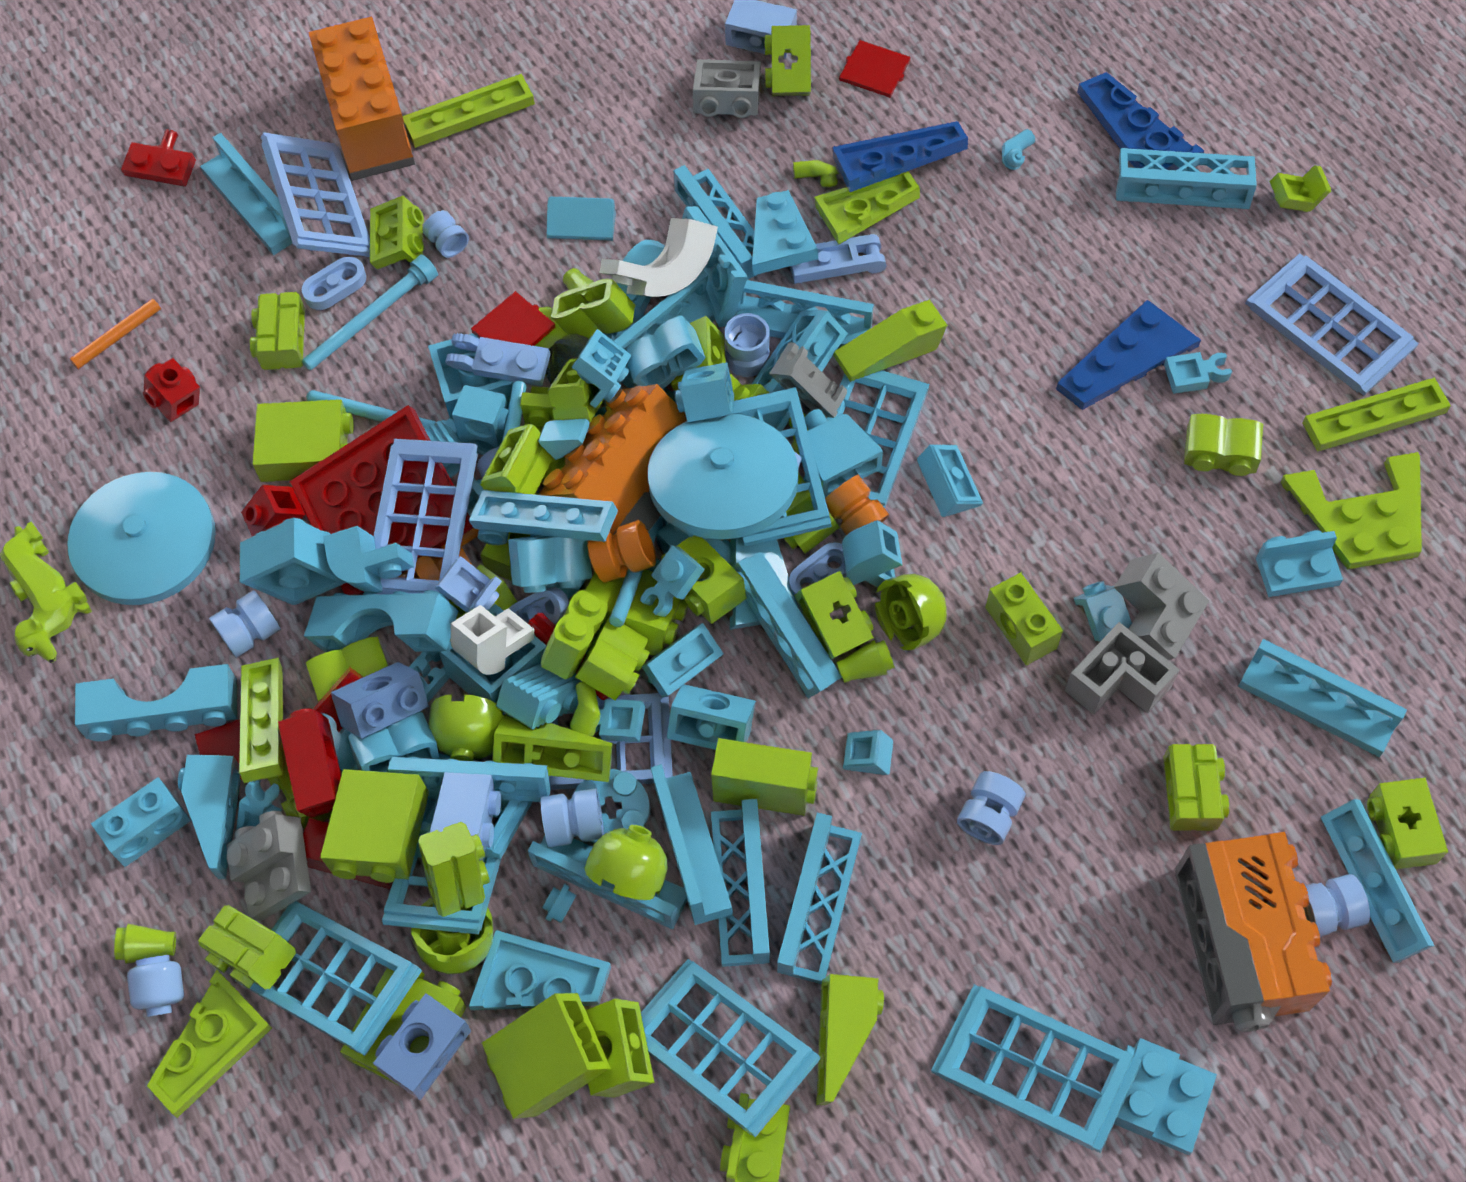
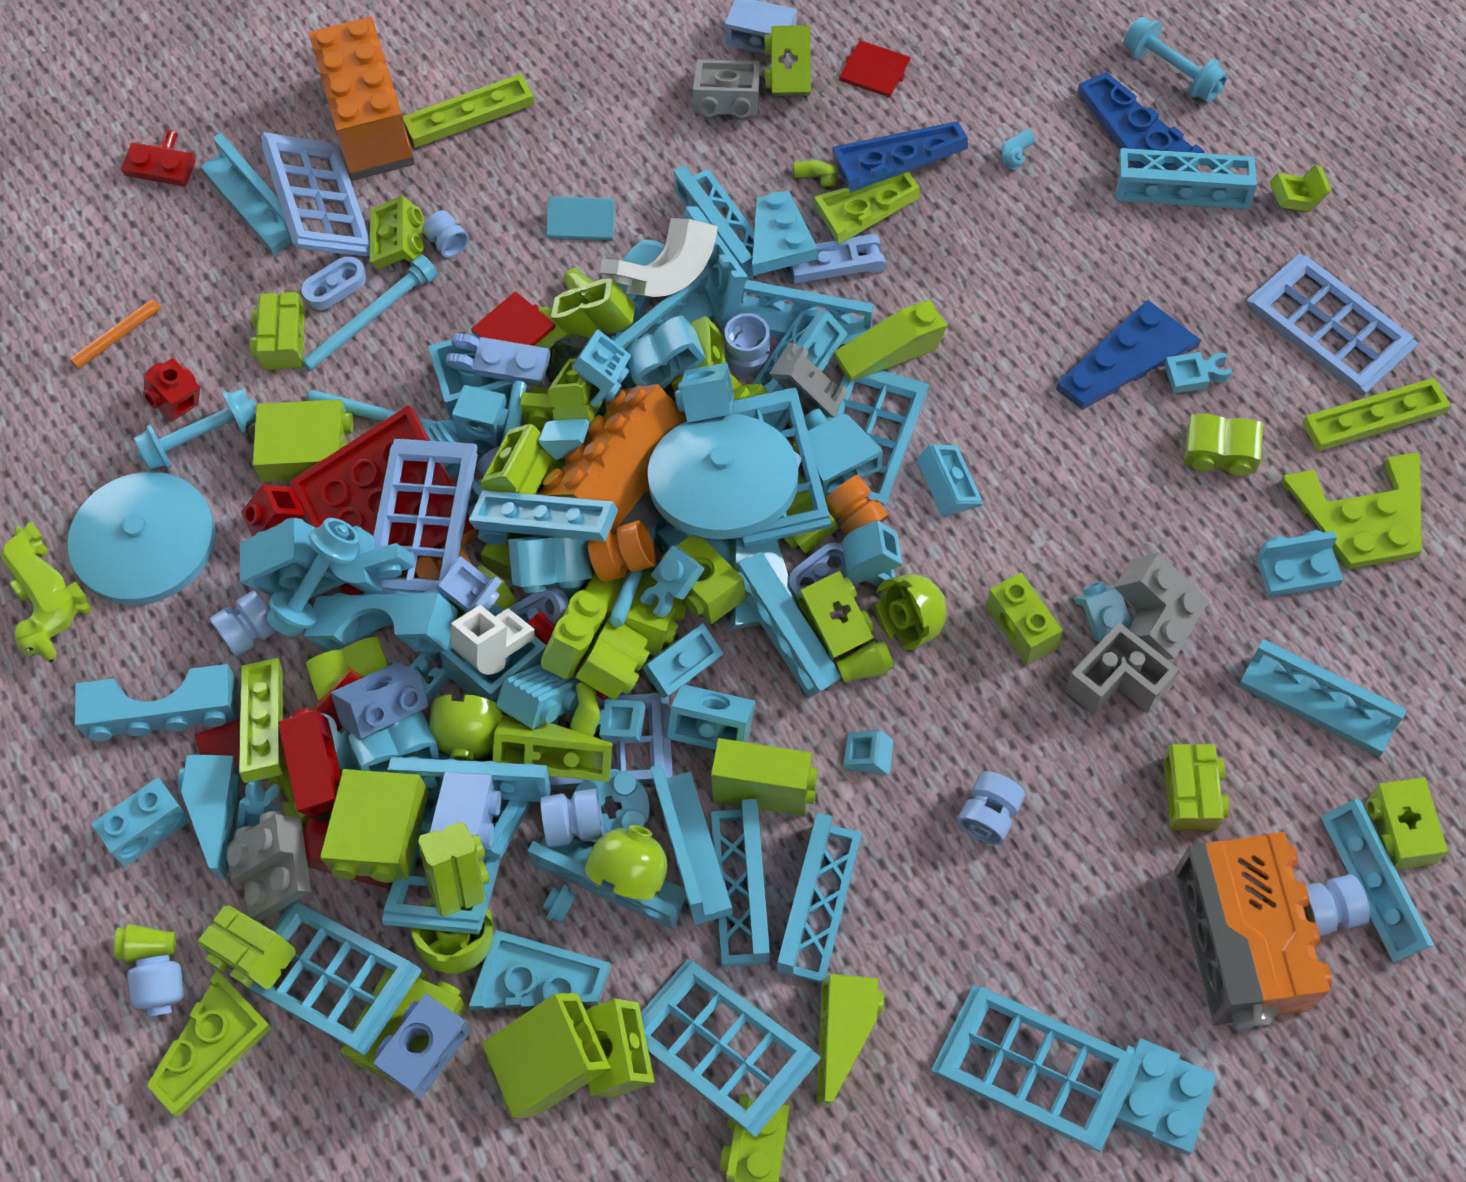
none -> medium azure piece [134,388,257,471]
none -> medium azure piece [267,518,360,637]
none -> medium azure piece [1123,17,1228,102]

